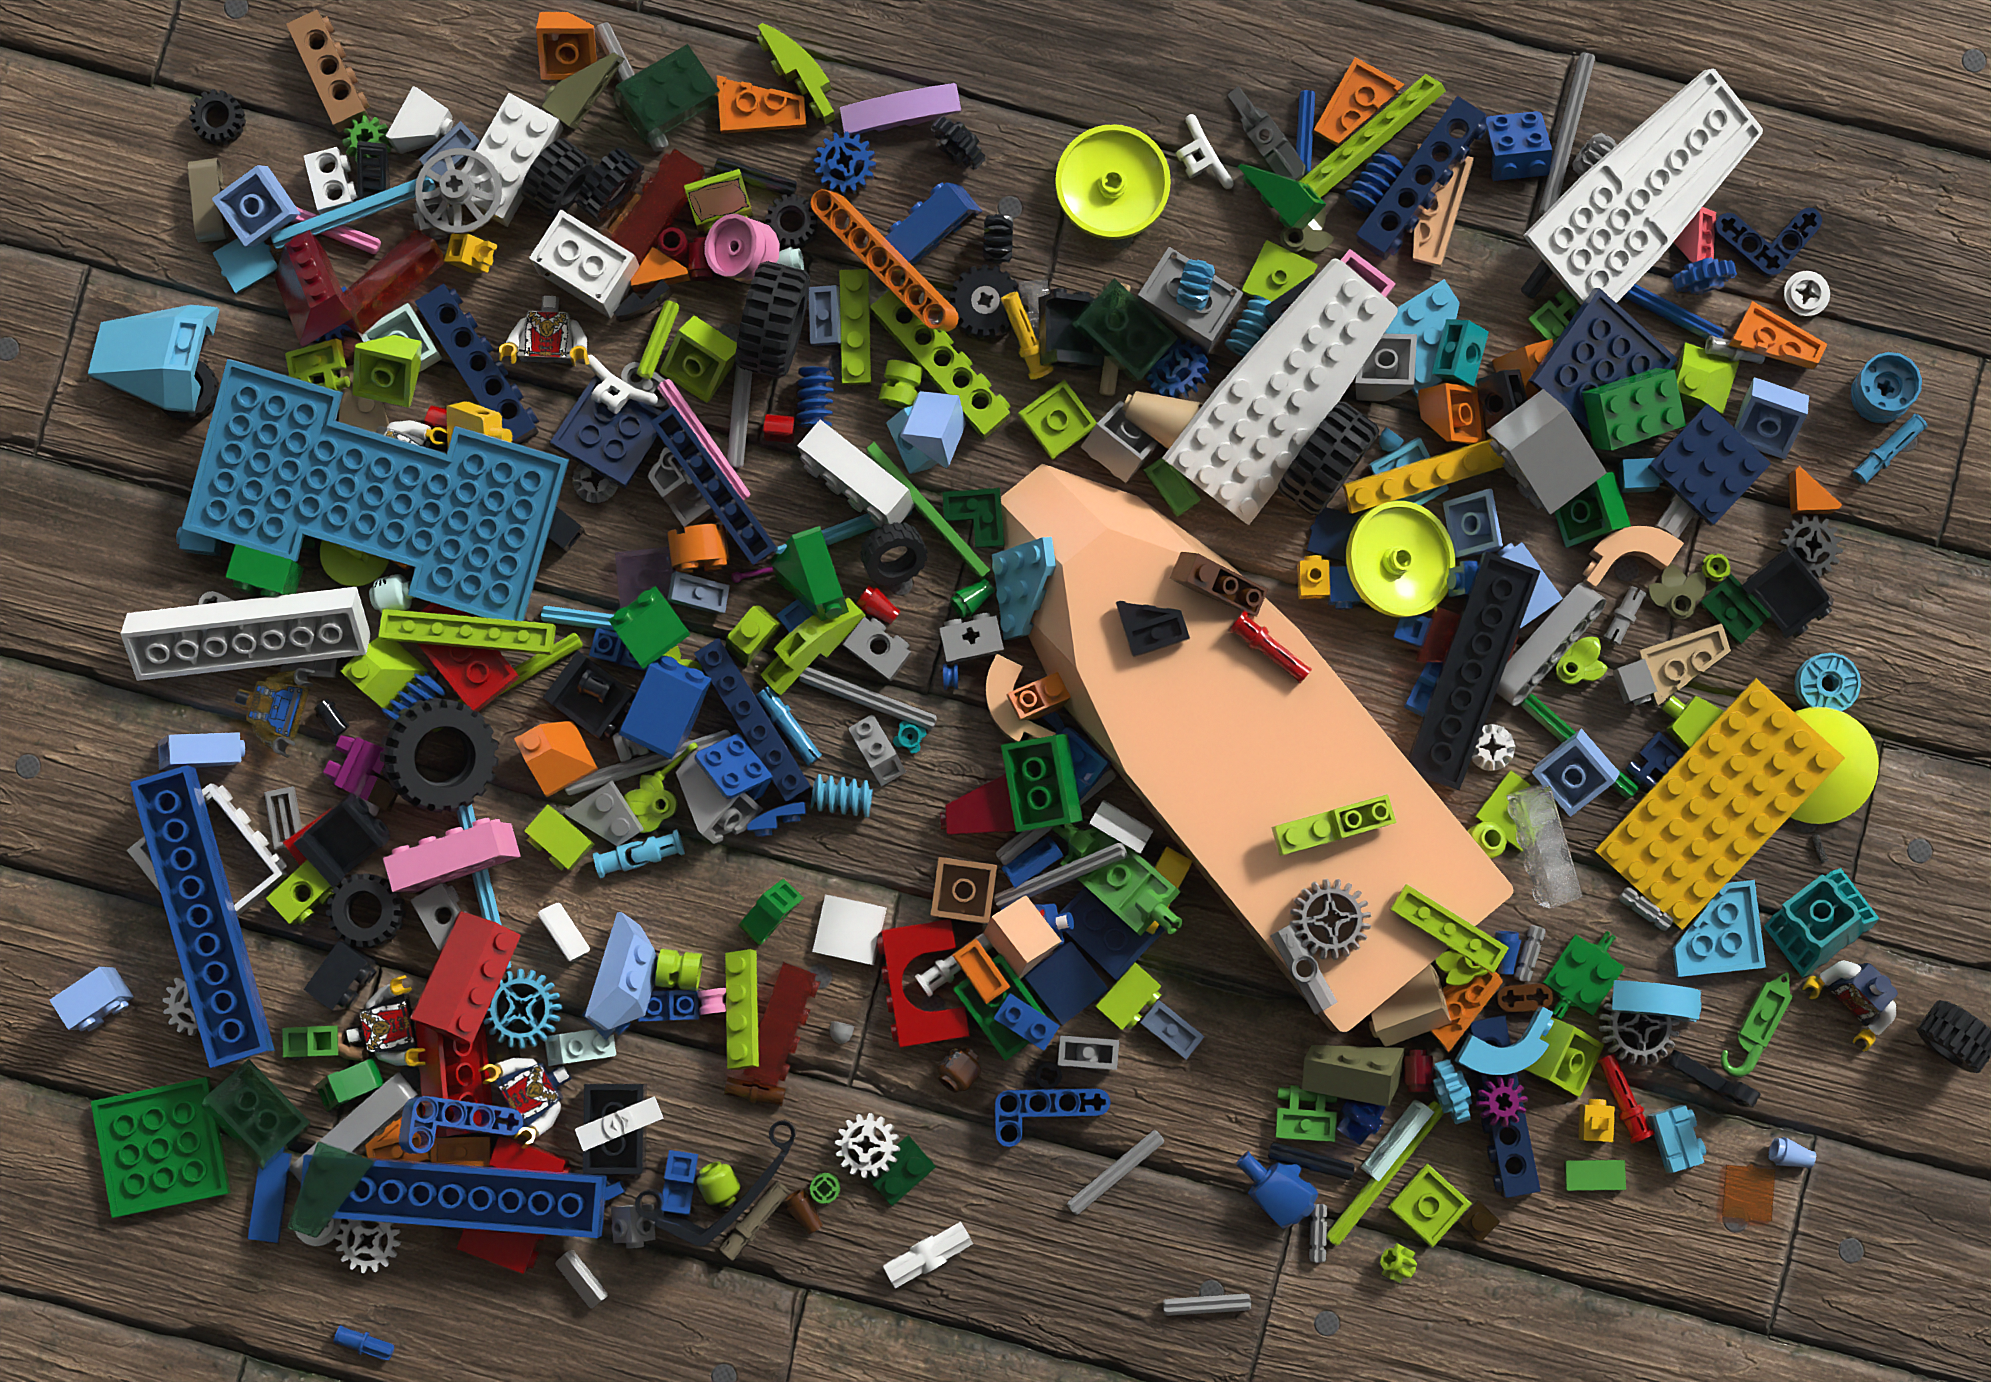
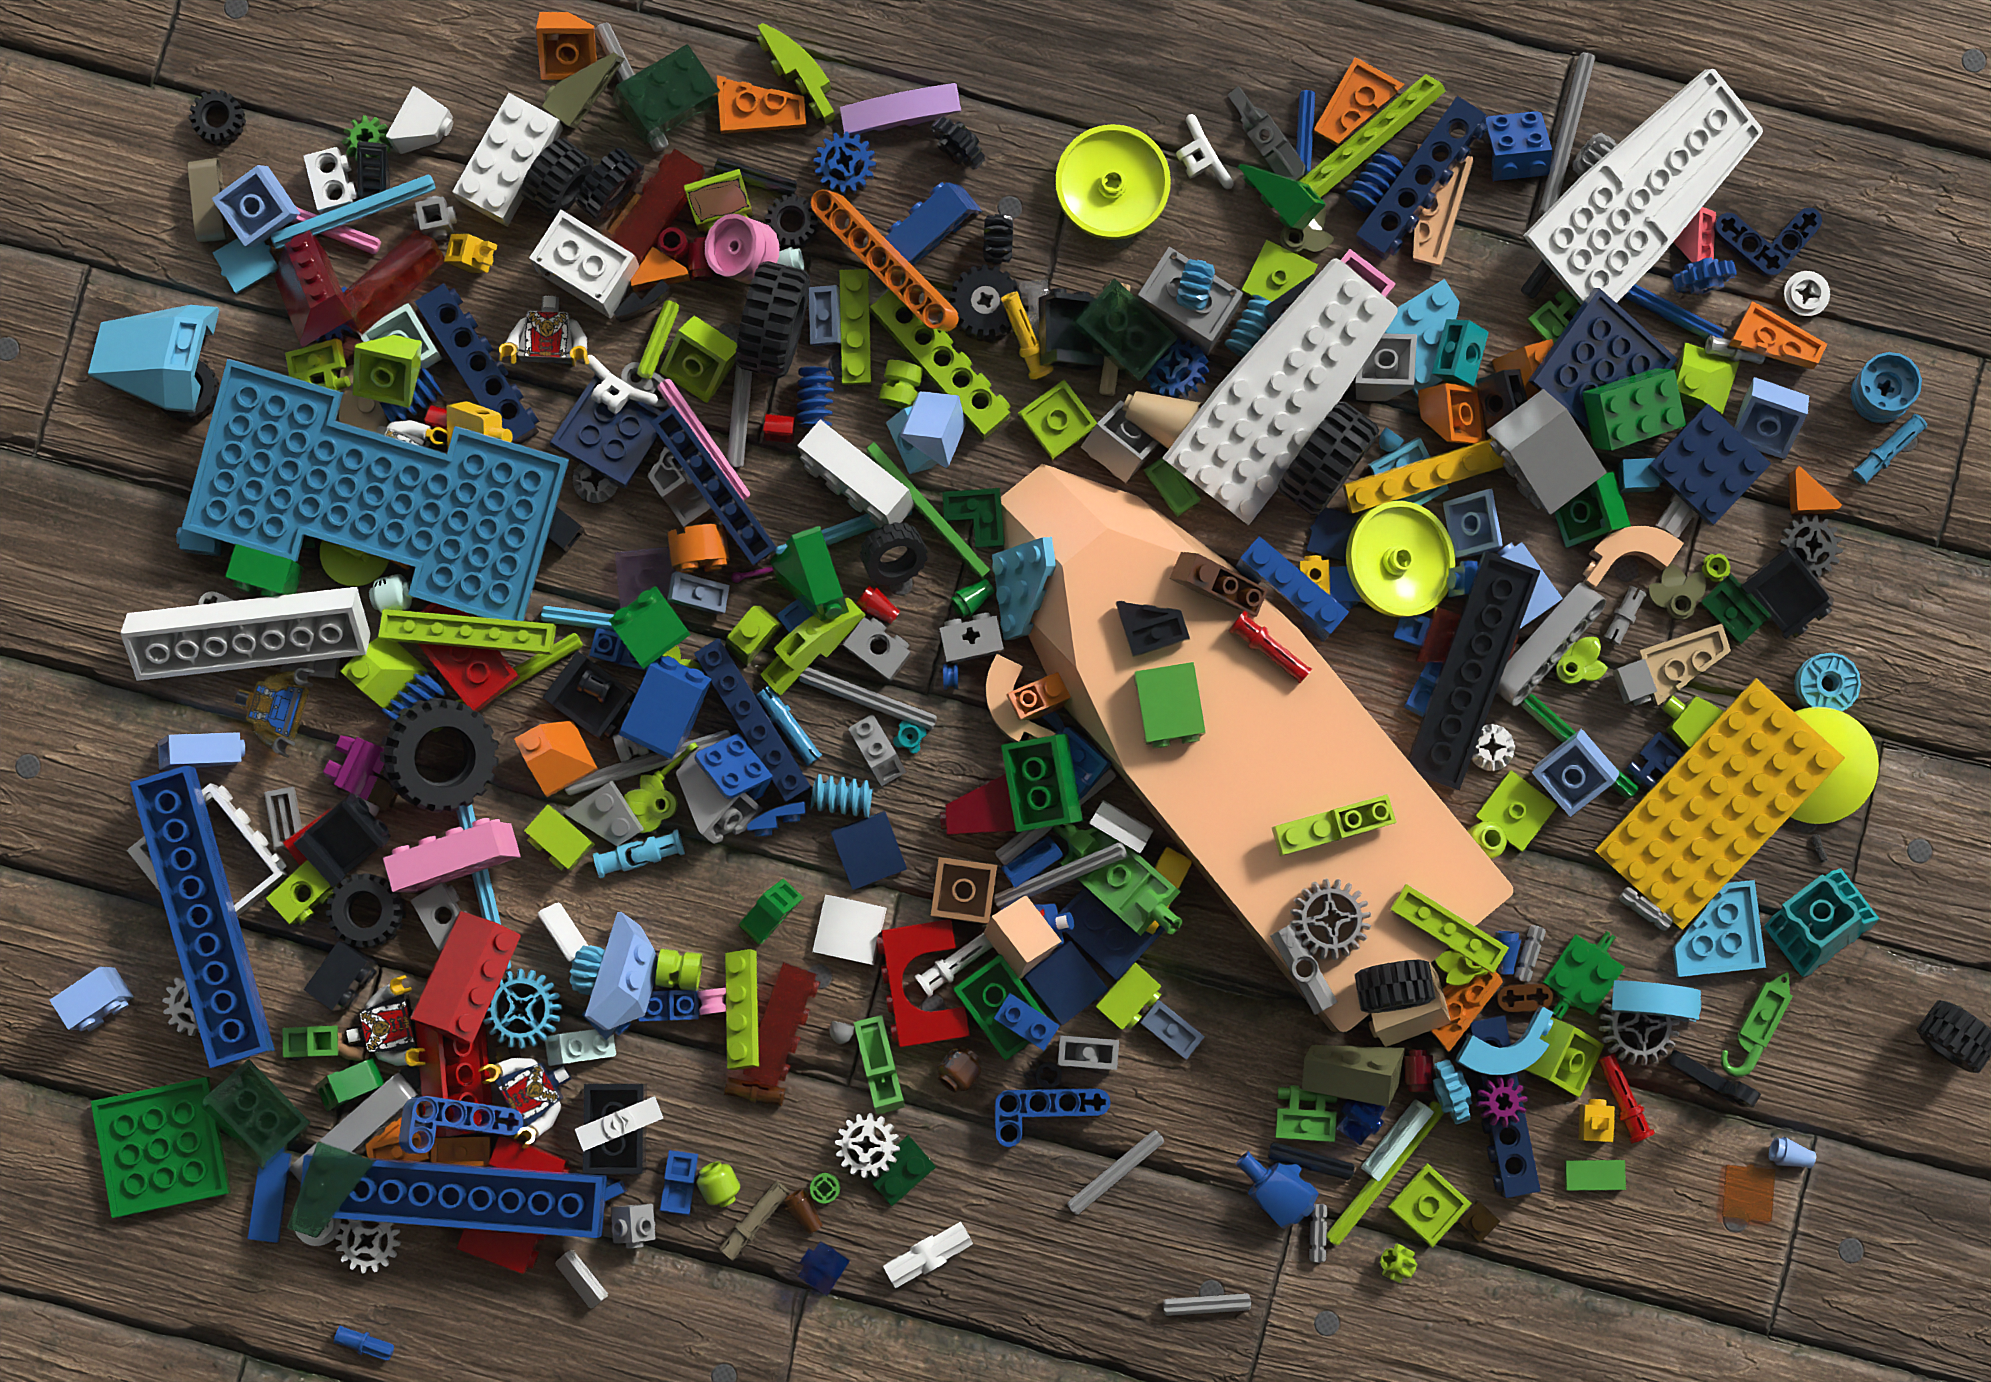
medium nougat brick [286,10,370,132] -> none
black pin [314,699,350,737] -> none
light grey wheel [415,148,502,234] -> none
sand blue plate [418,121,480,176] -> none
black panel [635,1120,797,1246] -> none
orange tile [952,938,1010,1004] -> none
clear brick [1507,784,1583,908] -> none
medium azure brick [1648,1105,1706,1173] -> none
torso [1802,960,1898,1052] -> none
none -> blue piece [379,368,444,422]
none -> medium azure gear [570,945,605,996]
none -> clear blue brick [797,1241,850,1296]
none -> dark blue slope [830,811,907,890]
none -> bright green slope [854,1015,905,1115]
none -> bright green panel [1133,662,1206,749]
none -> blue arch [1235,536,1349,642]
none -> black tyre [1354,959,1436,1013]

